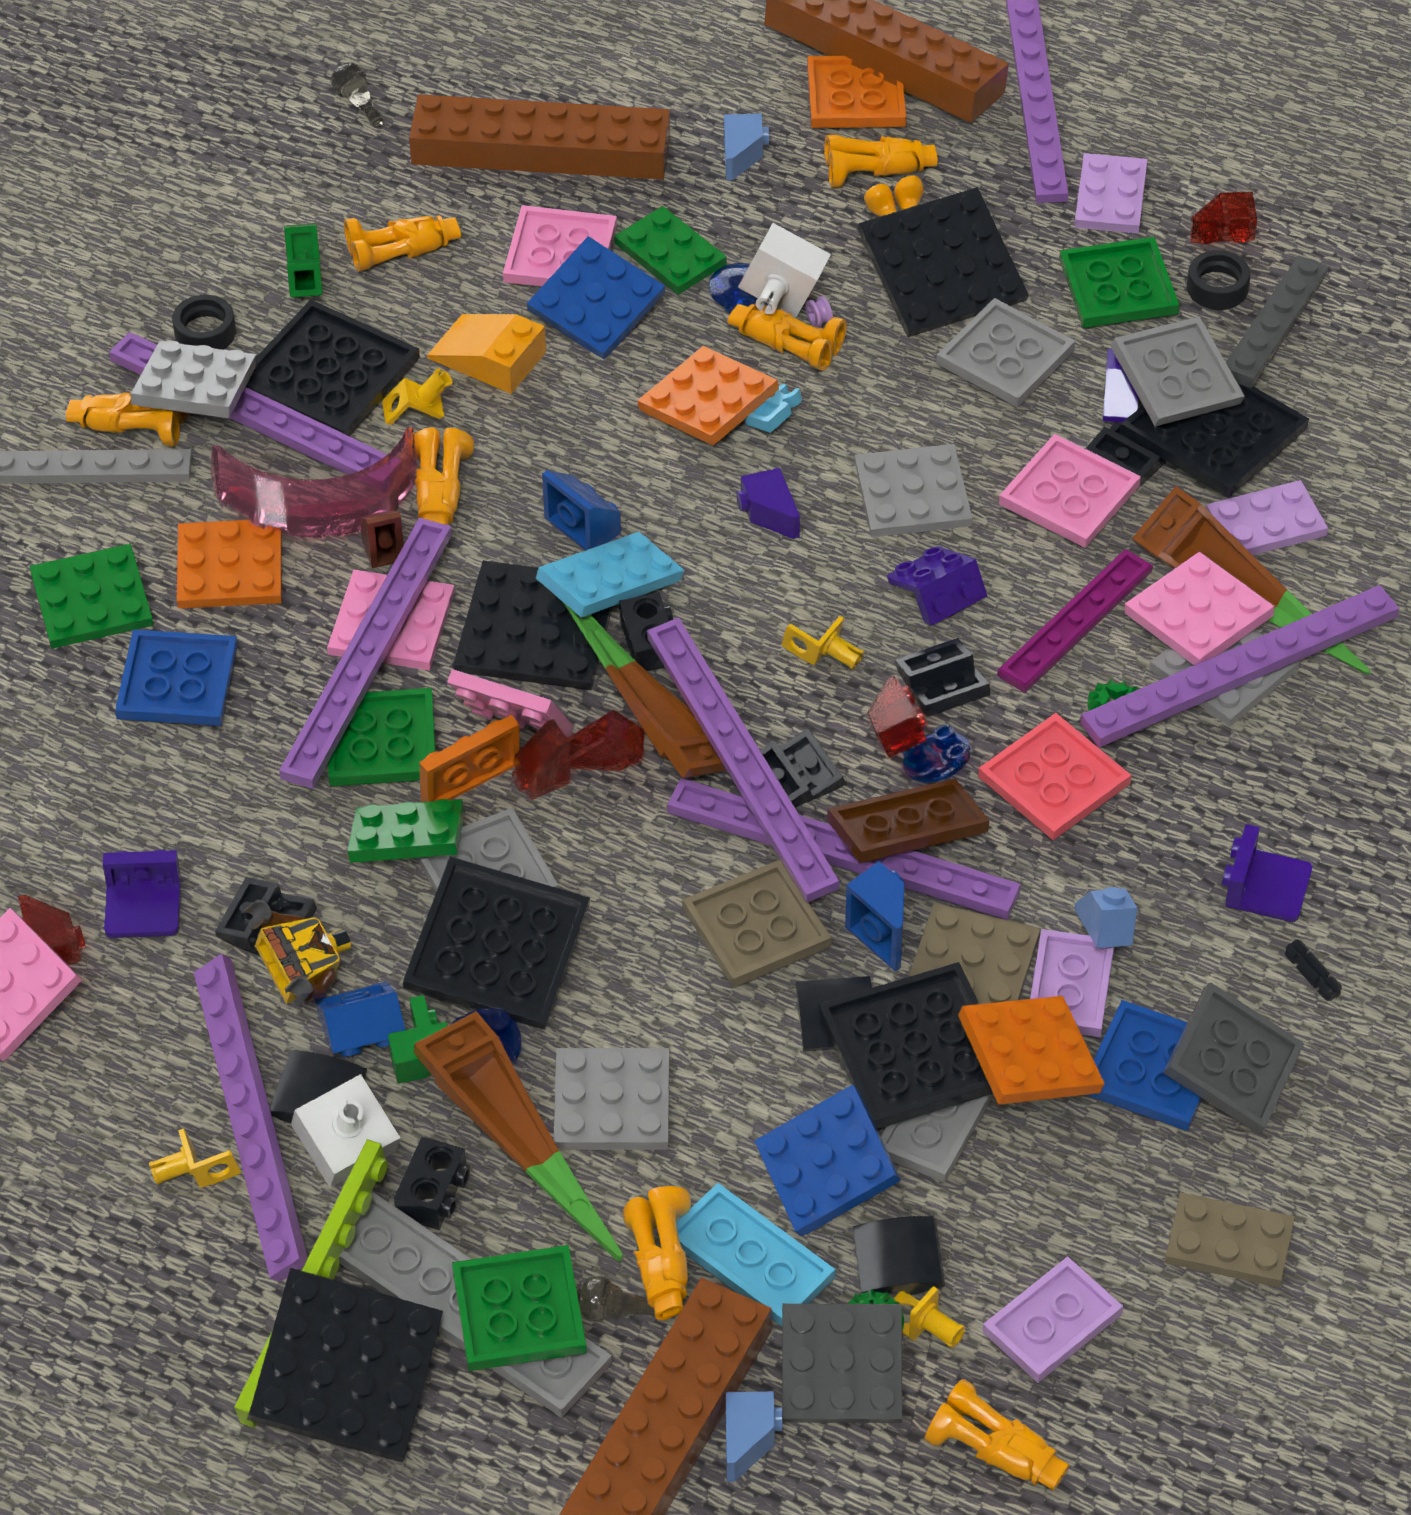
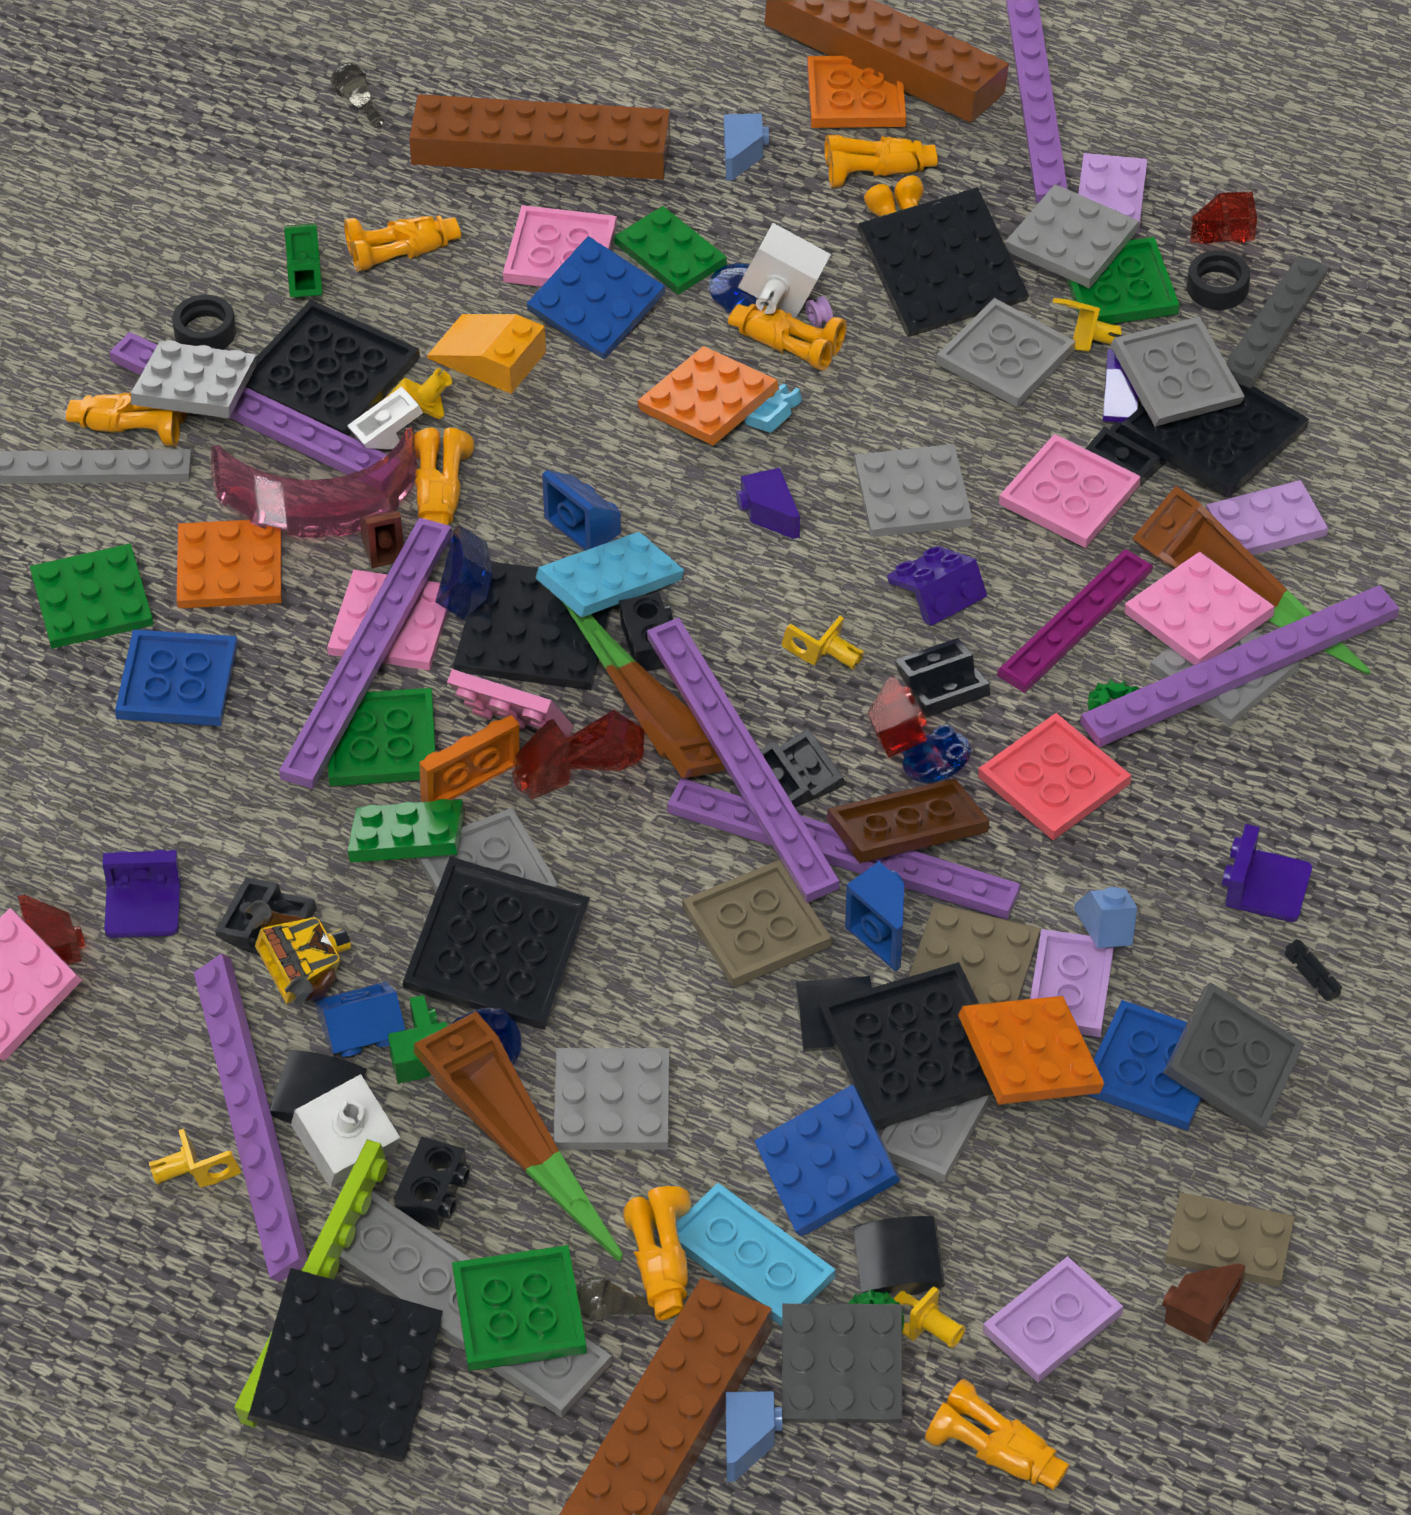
none -> white slope [347,387,423,449]
none -> clear blue slope [435,525,493,619]
none -> light grey plate [1005,184,1139,288]
none -> yellow bracket [1052,298,1122,352]
none -> copper slope [1162,1263,1246,1344]

